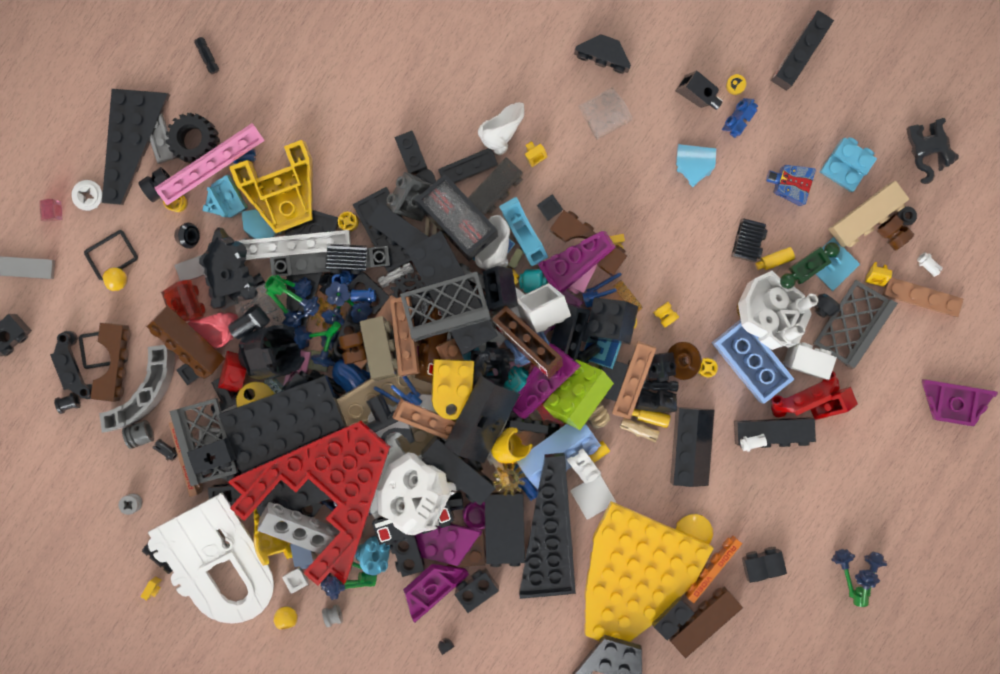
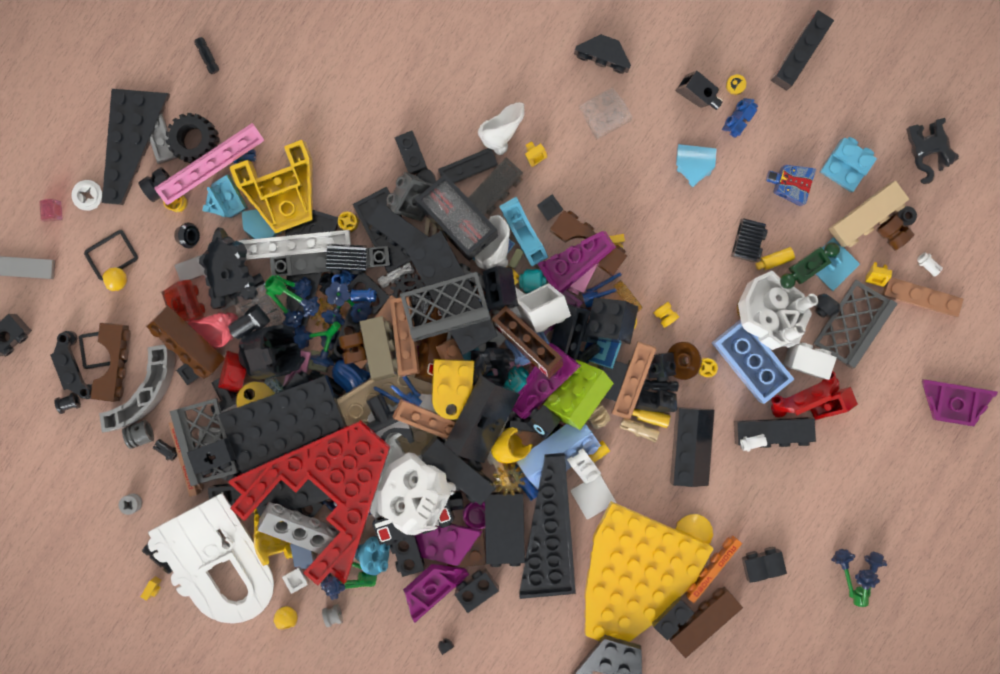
none -> black brick [527,405,561,439]

